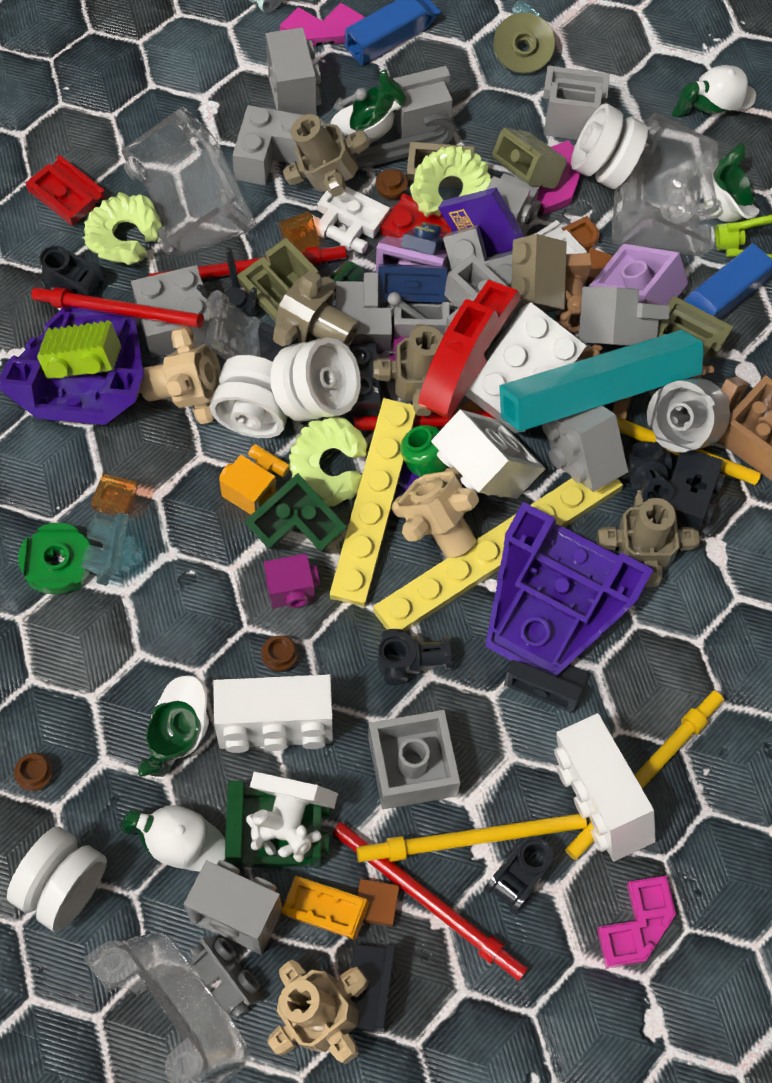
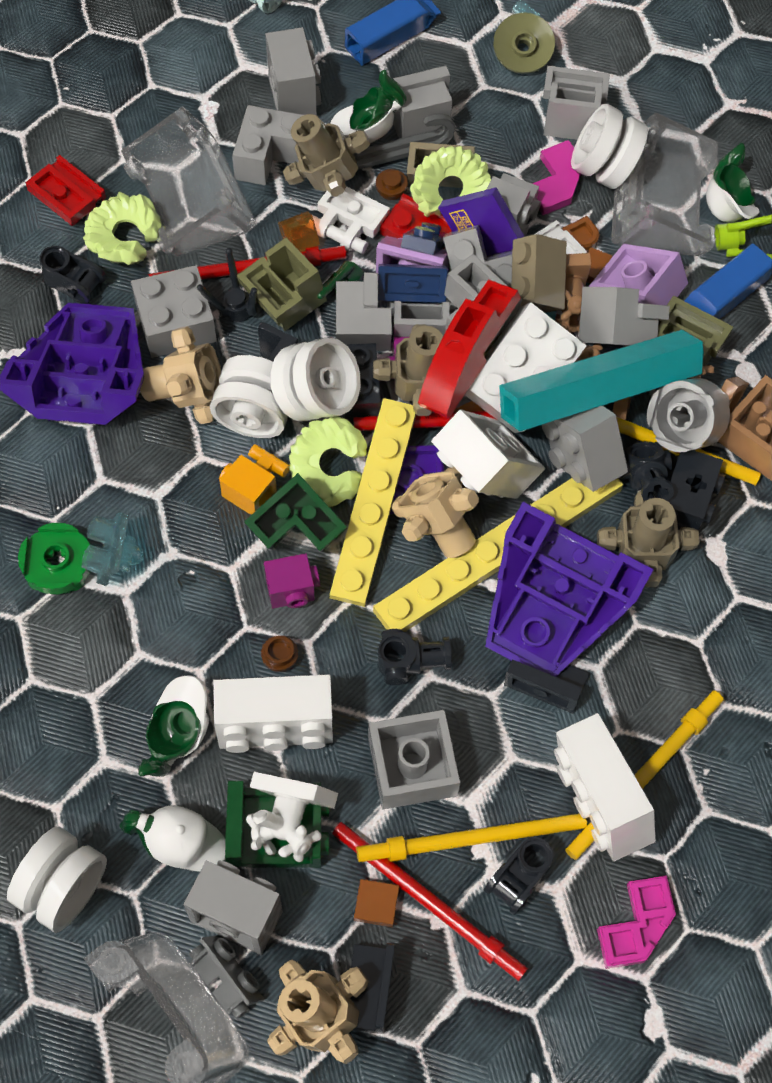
reddish brown plate [14,753,53,792] -> none
red bar [31,287,204,328] -> none
lime brick [37,320,121,379] -> none
clear orange tile [90,473,138,519] -> none
clear plate [205,290,262,361] -> none
dark tan piece [273,271,360,347] -> none
dark pink tile [280,3,365,46] -> none
light orange plate [281,876,370,940] -> none
light grey hinge [333,88,367,112] -> none
light grey hinge [388,292,426,319] -> none
green head [400,425,447,477] -> none
olive brick [492,127,567,189] -> none
clear plate [654,155,723,235] -> none
white hair [671,65,756,117] -> none

